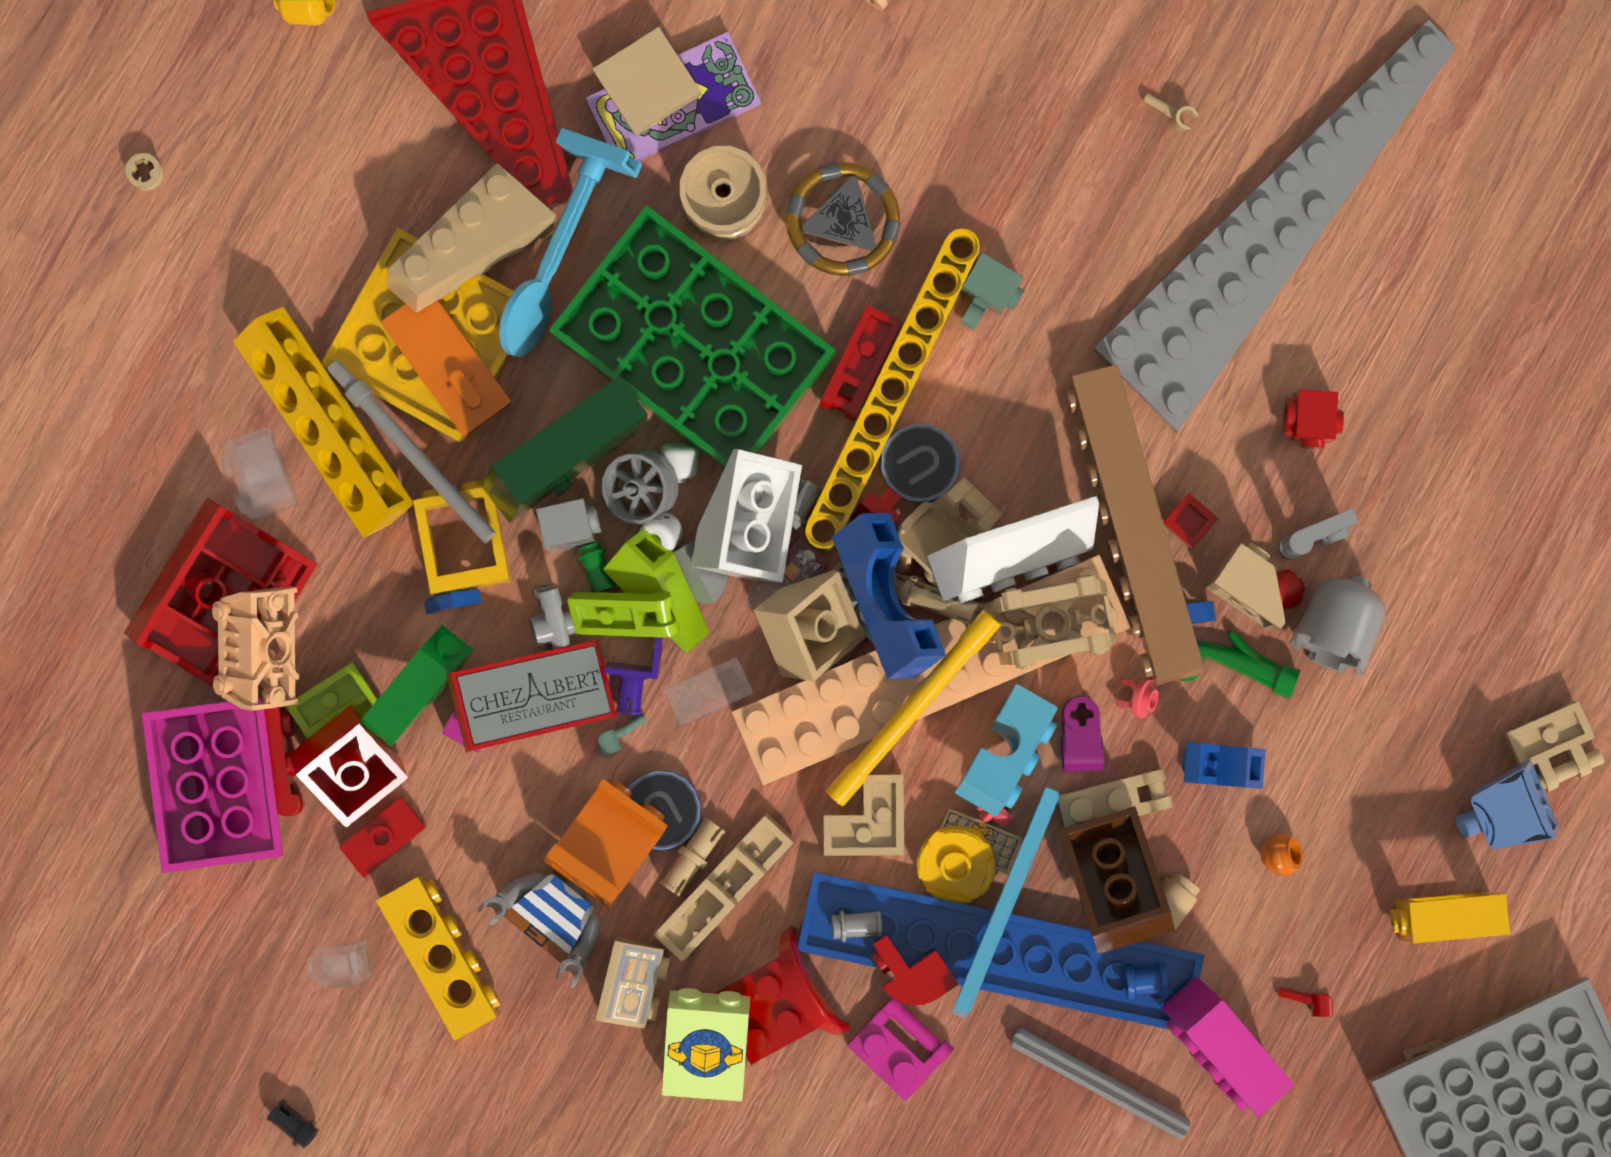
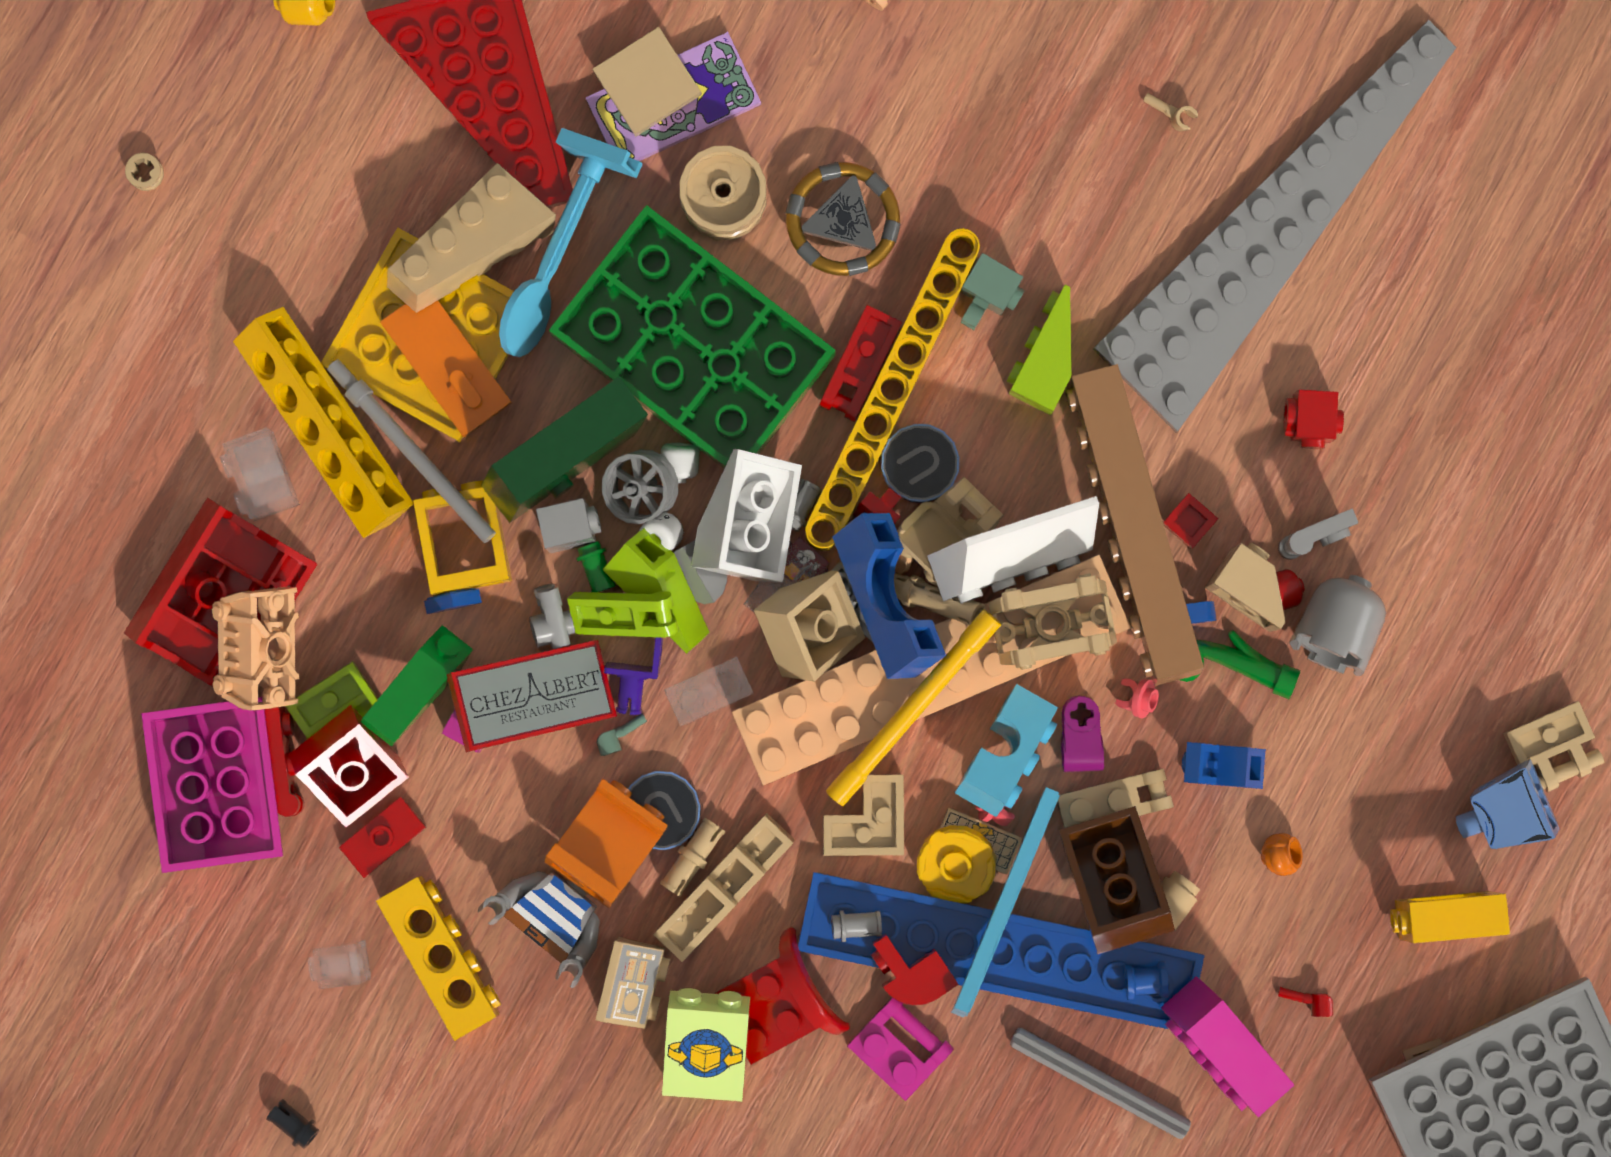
none -> lime slope [1006,285,1071,415]

